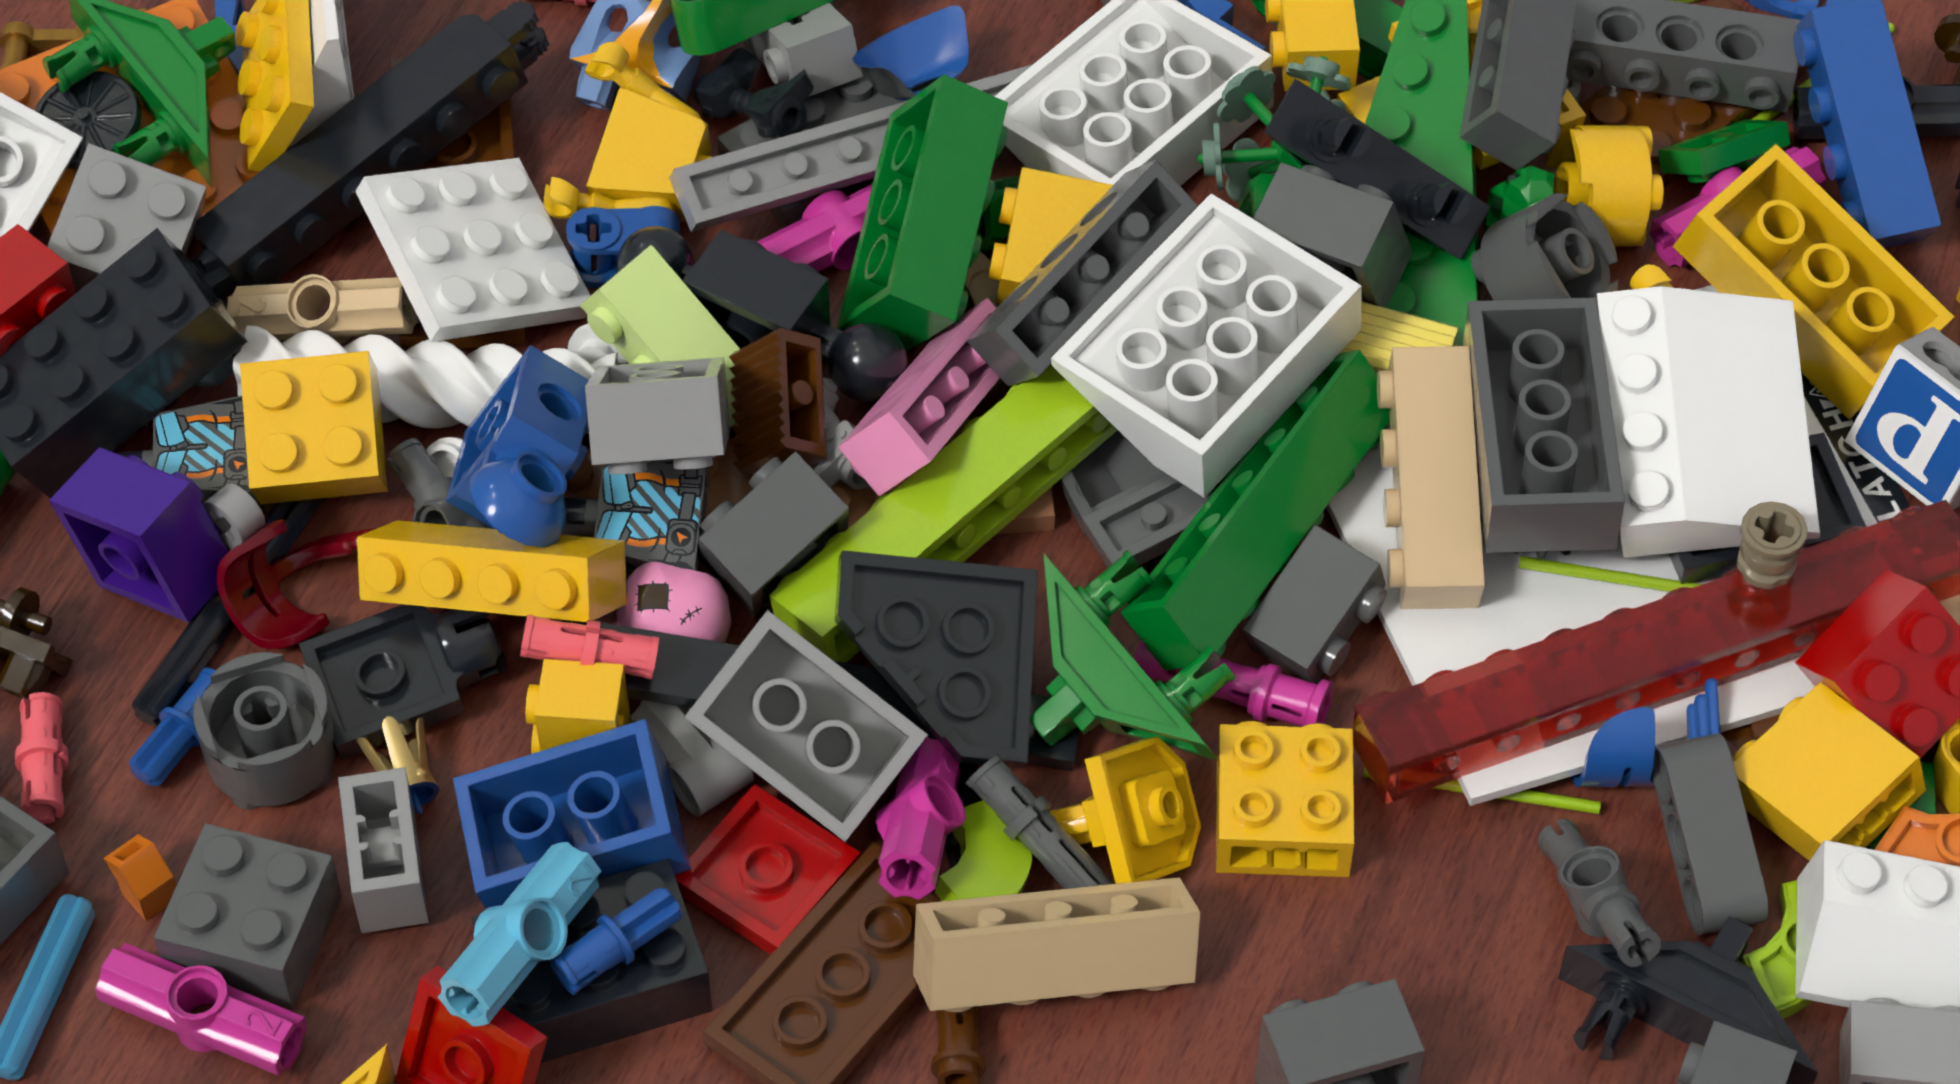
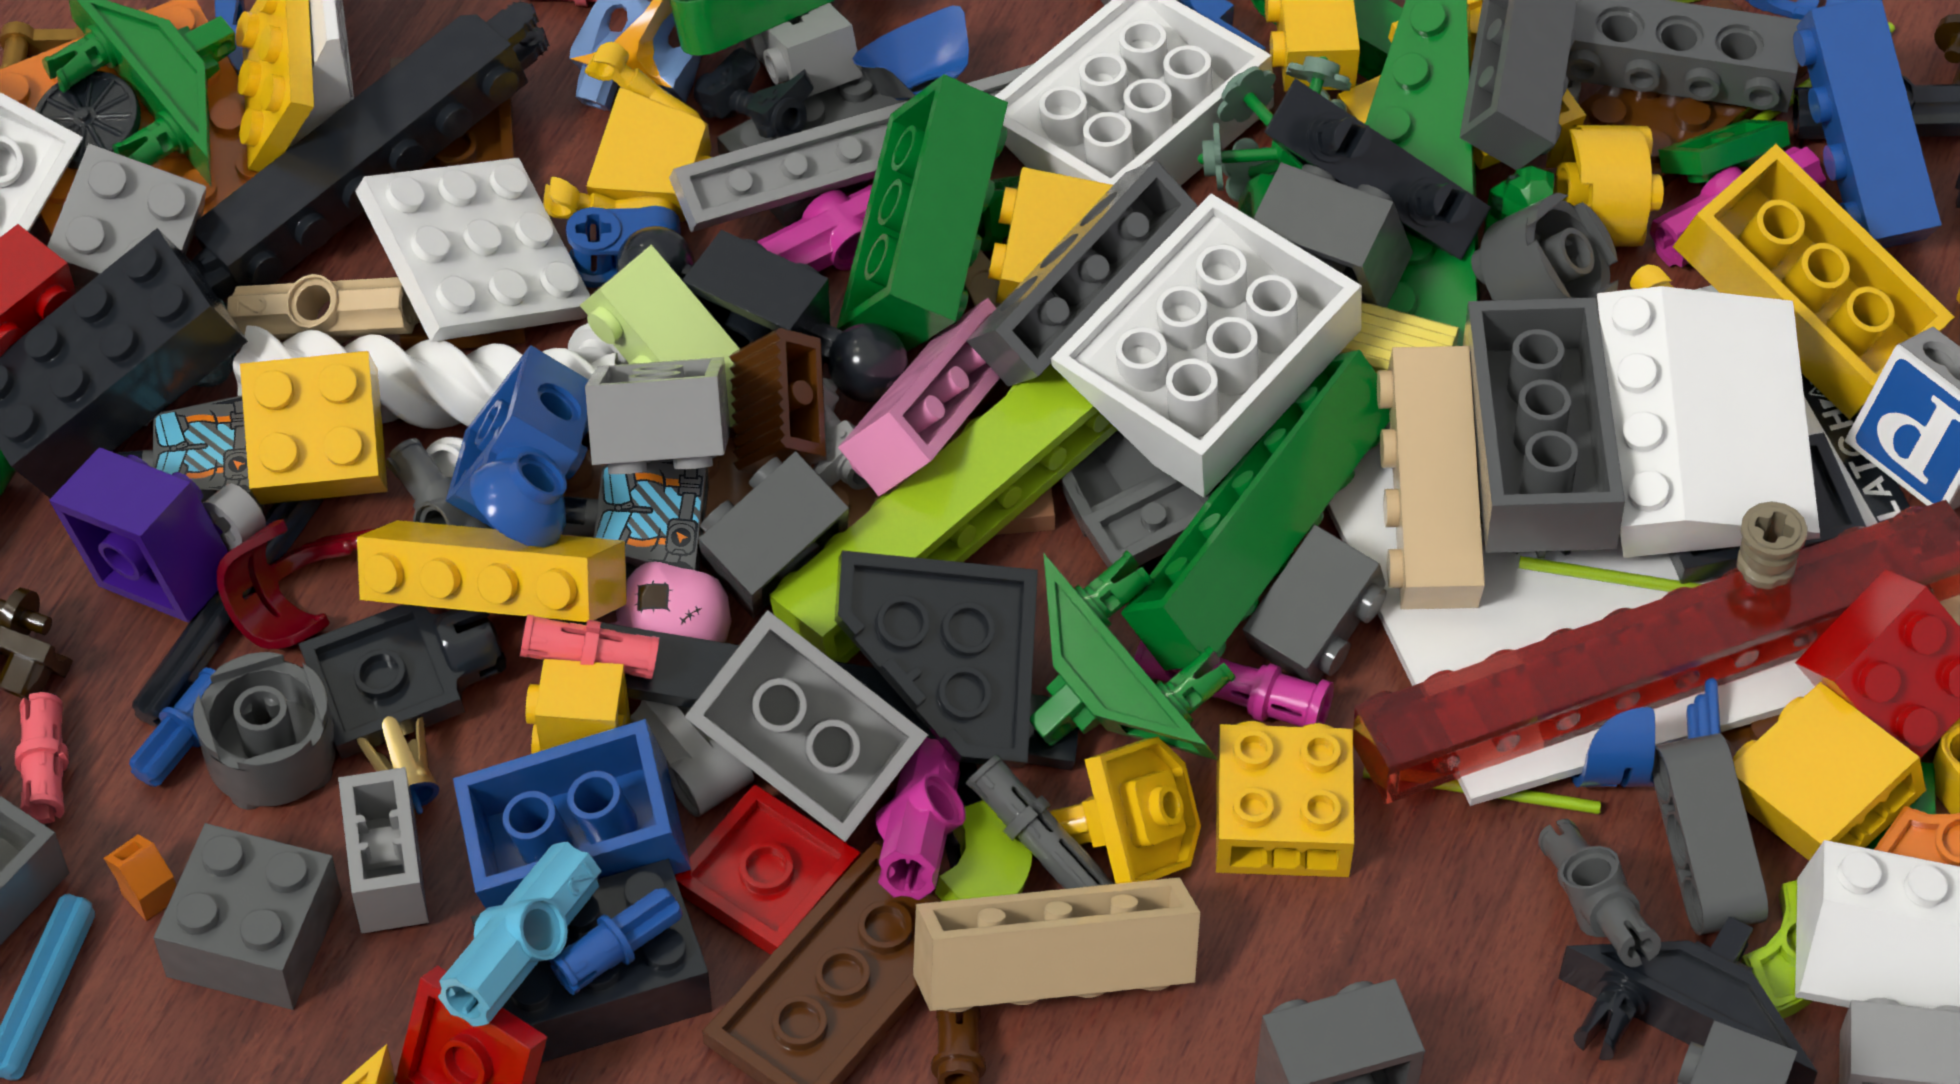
dark pink piece [95,943,308,1076] -> none

